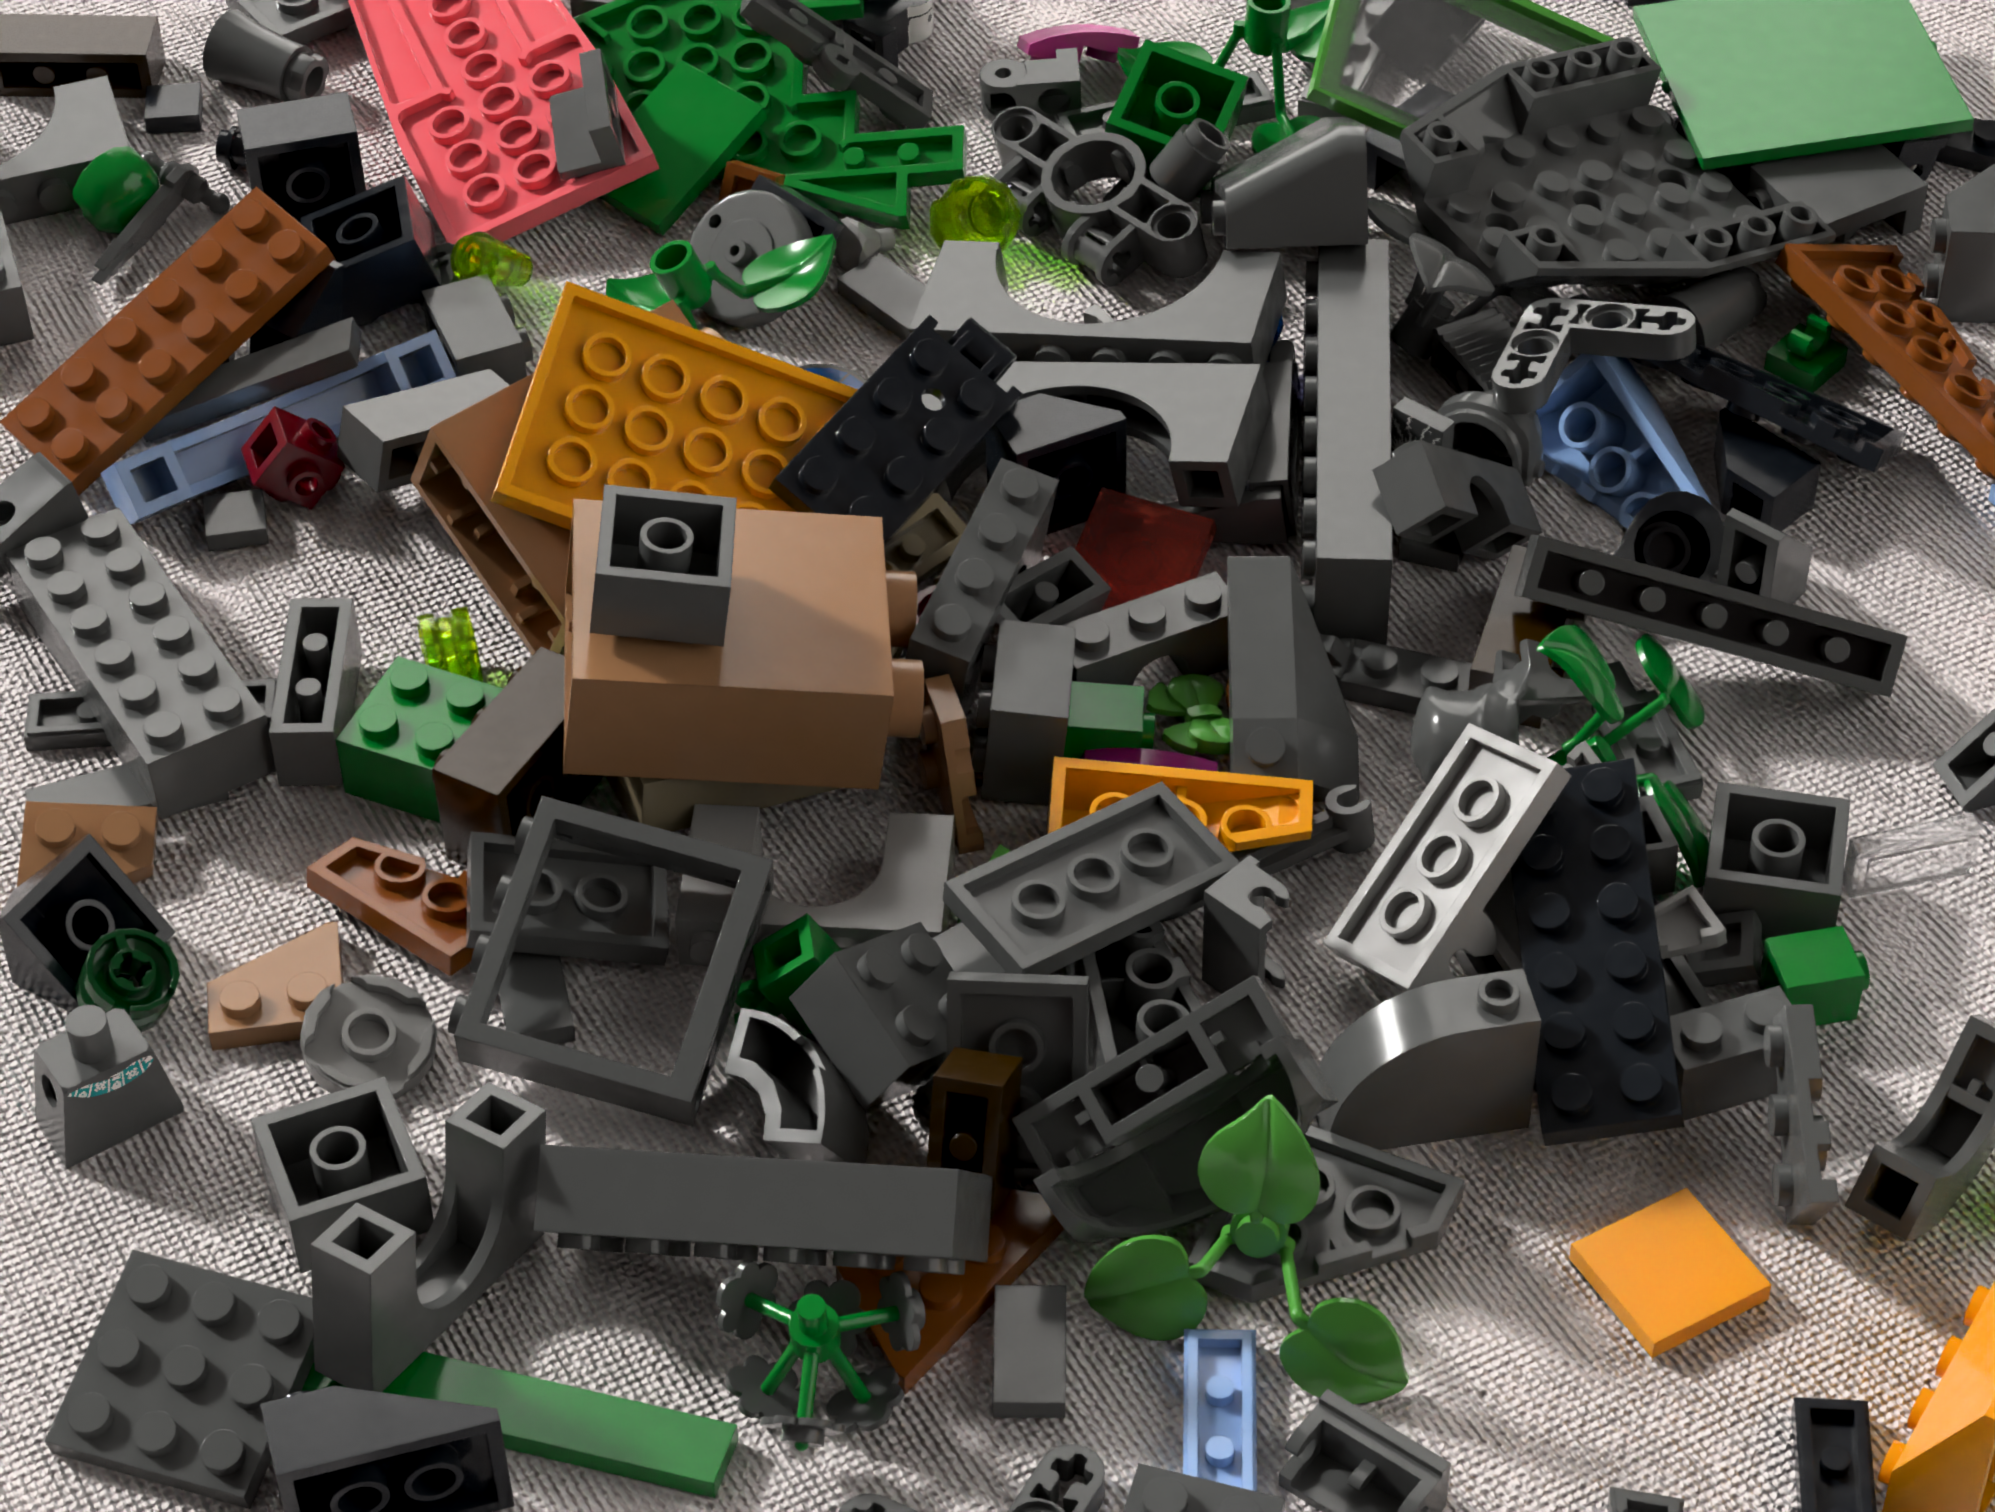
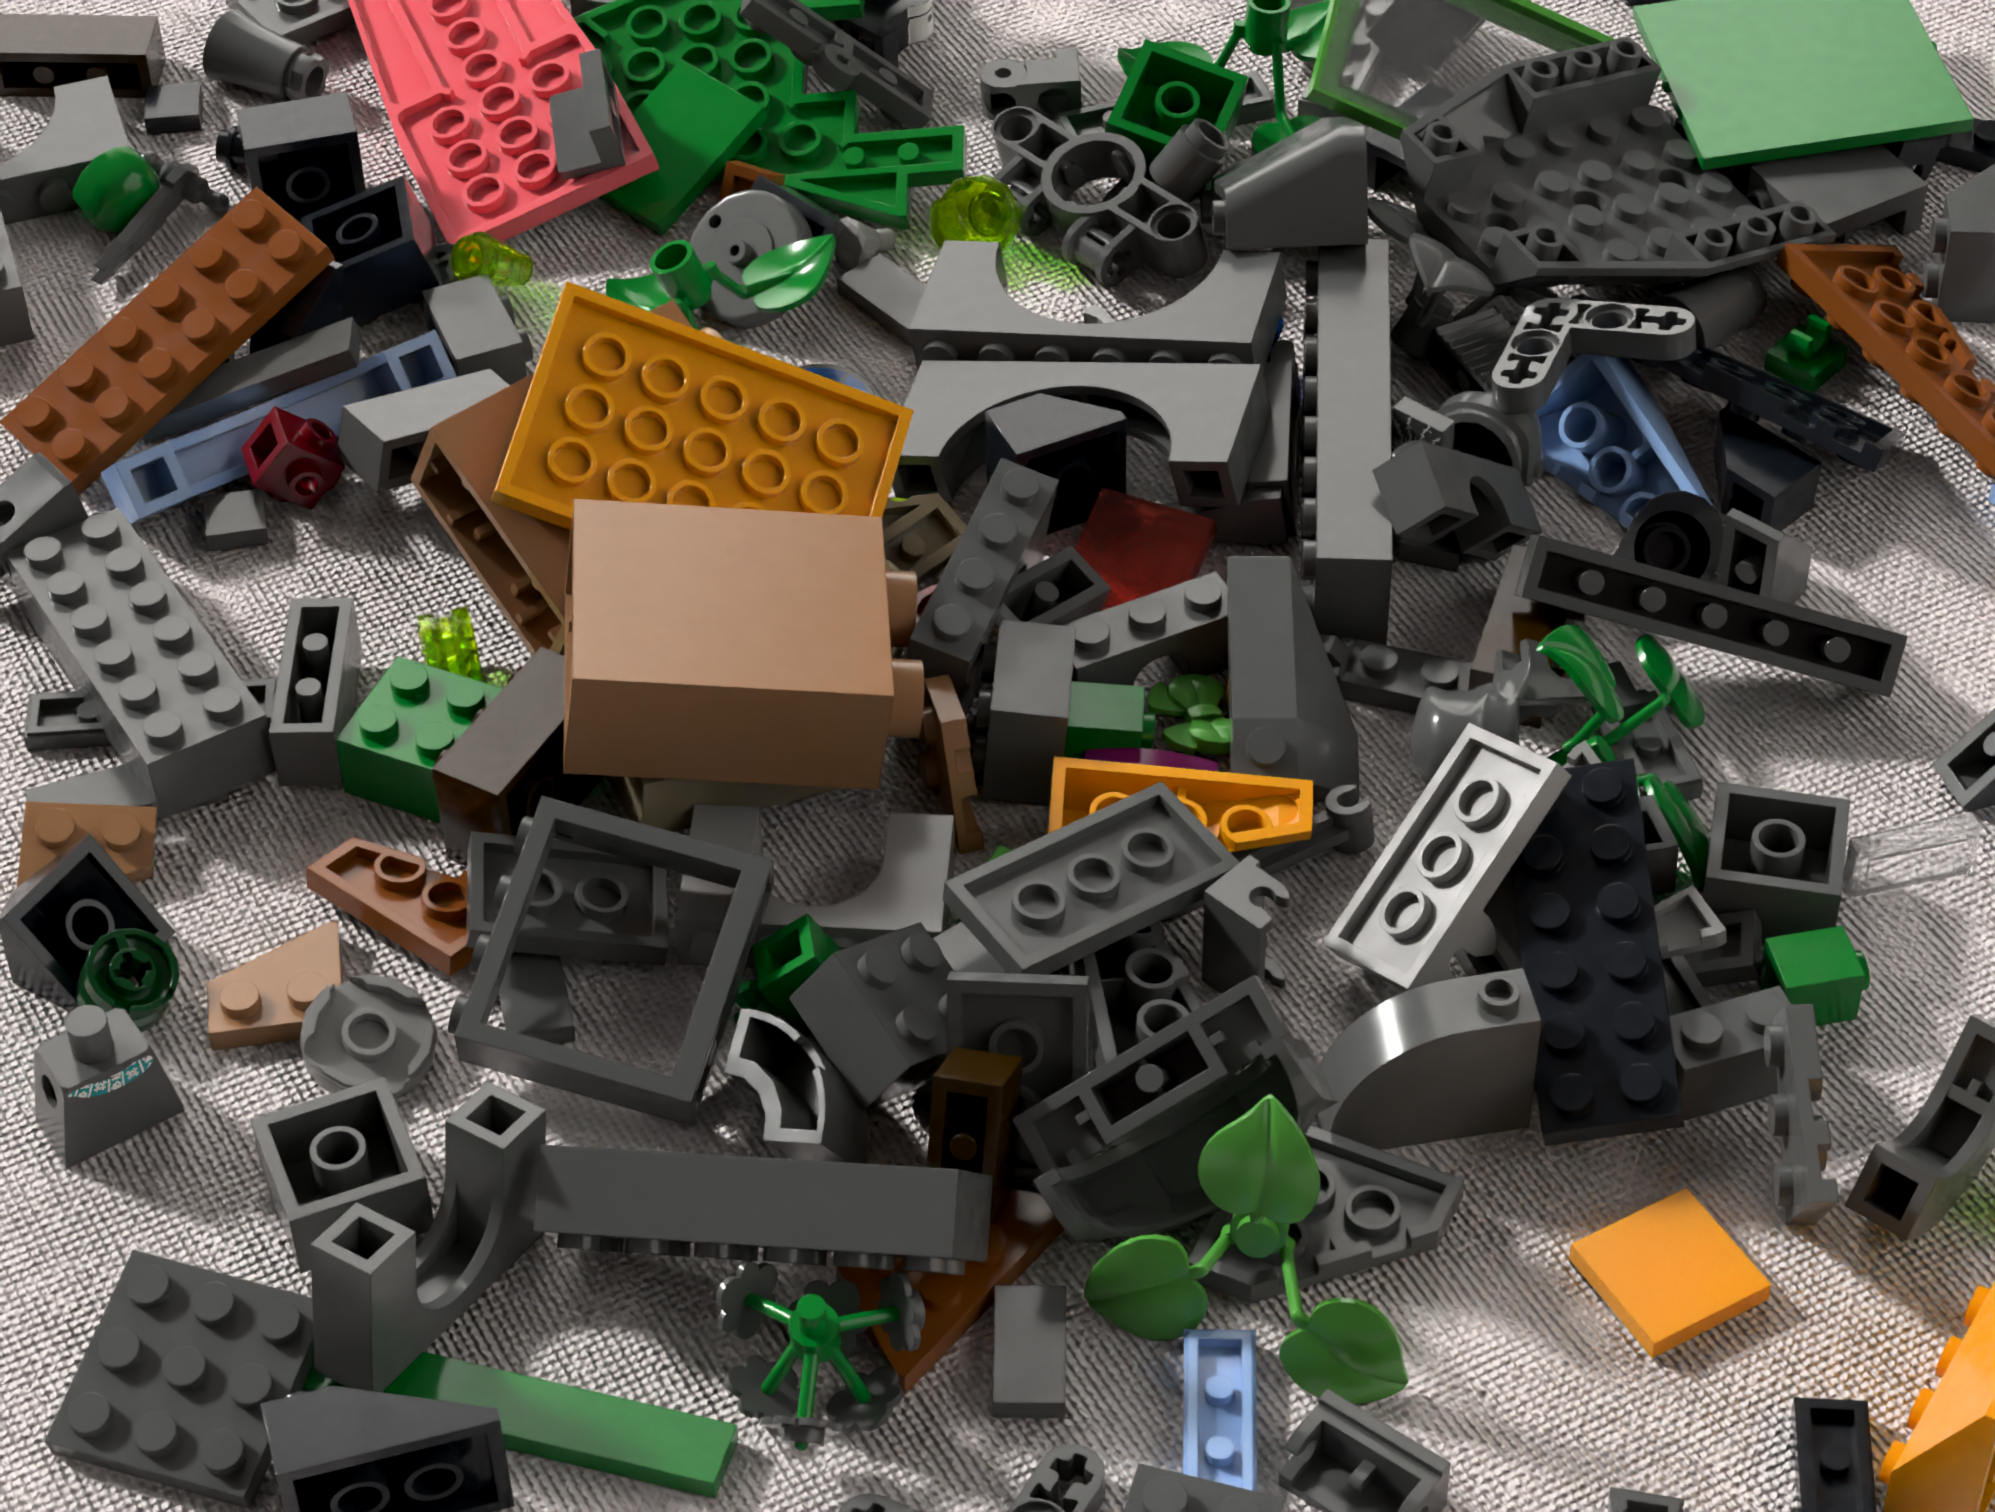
dark grey brick [590,484,737,646] -> none
black hinge [769,314,1022,547] -> none
dark pink slope [1016,24,1140,63] -> none

